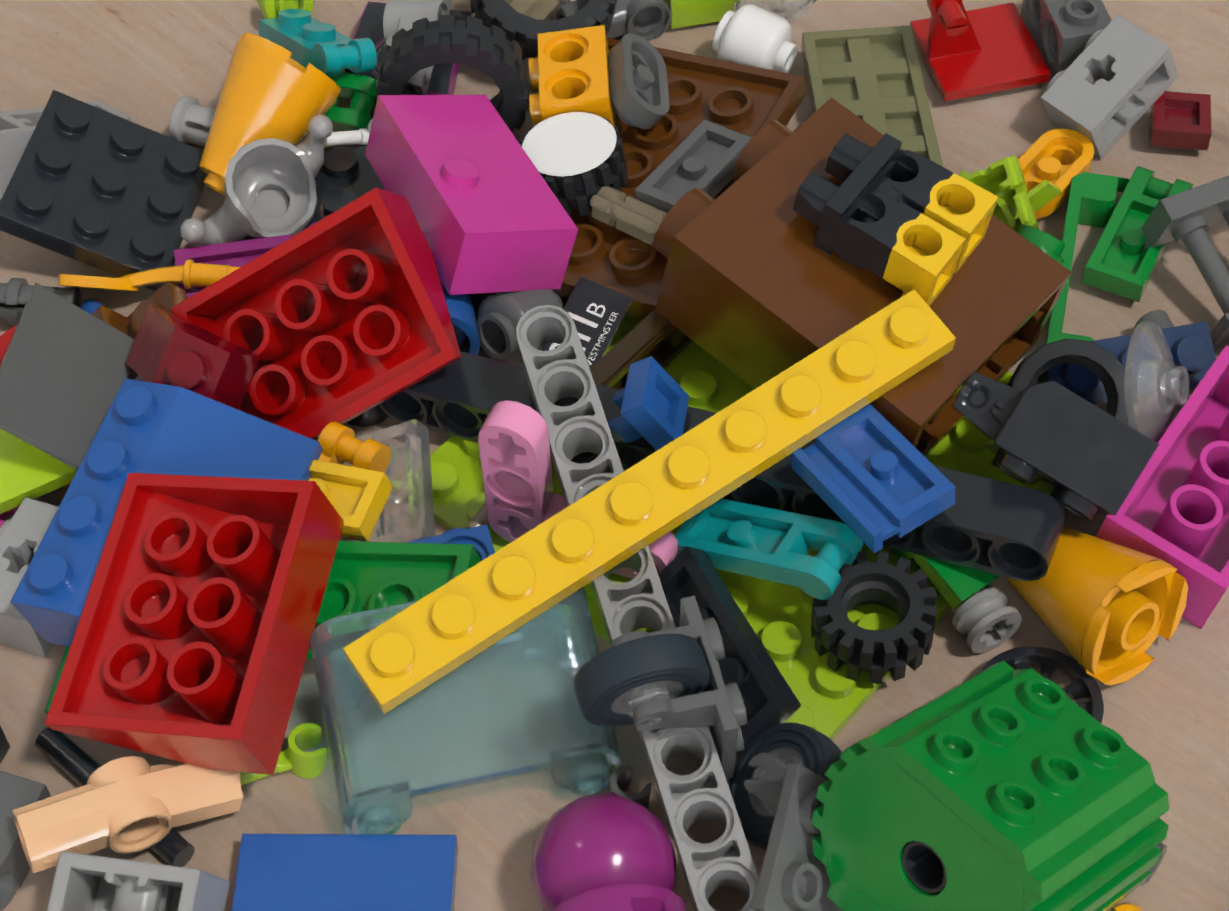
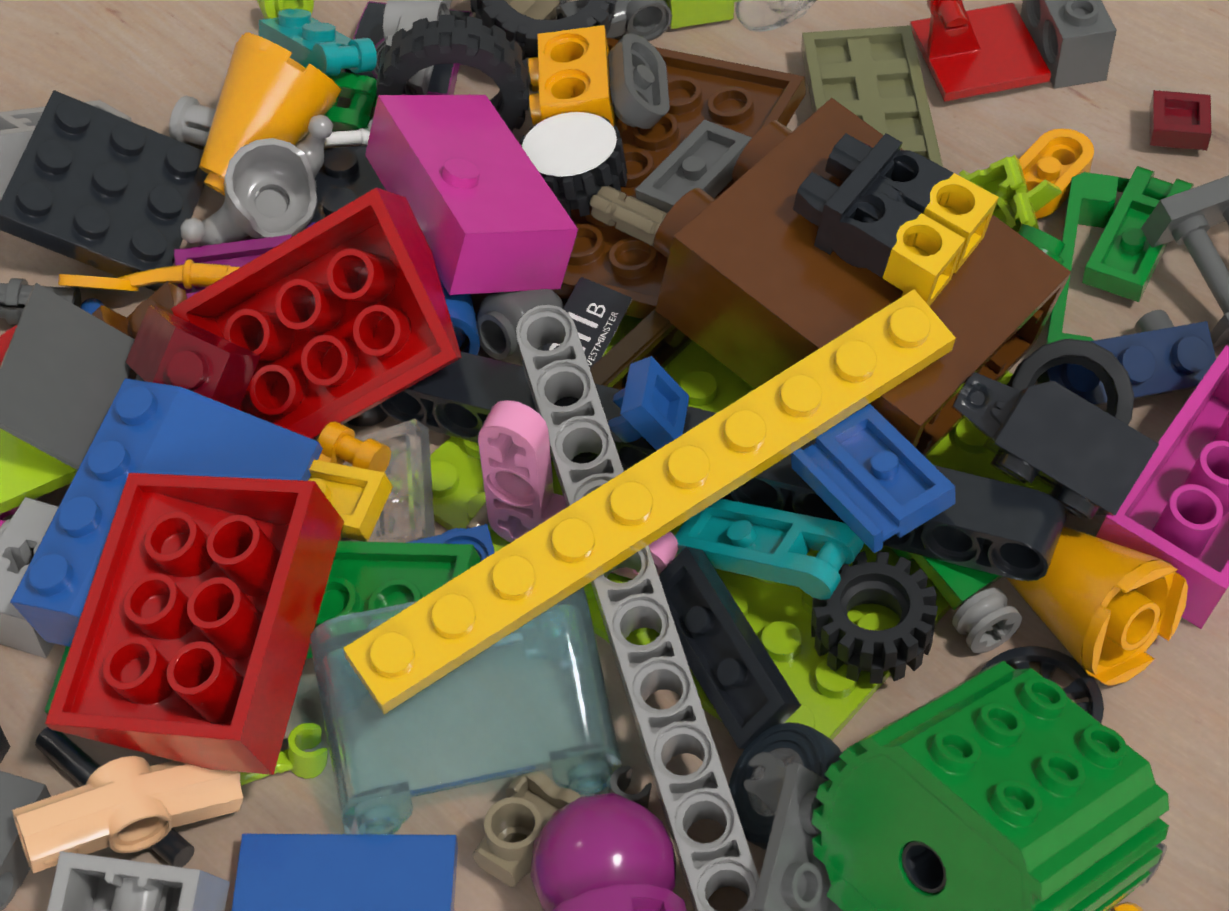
plate [574,595,747,780] -> none
white head [712,4,798,73] -> none
light grey brick [1040,15,1179,159] -> none
clear dish [1124,321,1189,443] -> none
none -> dark tan plate [473,765,582,887]

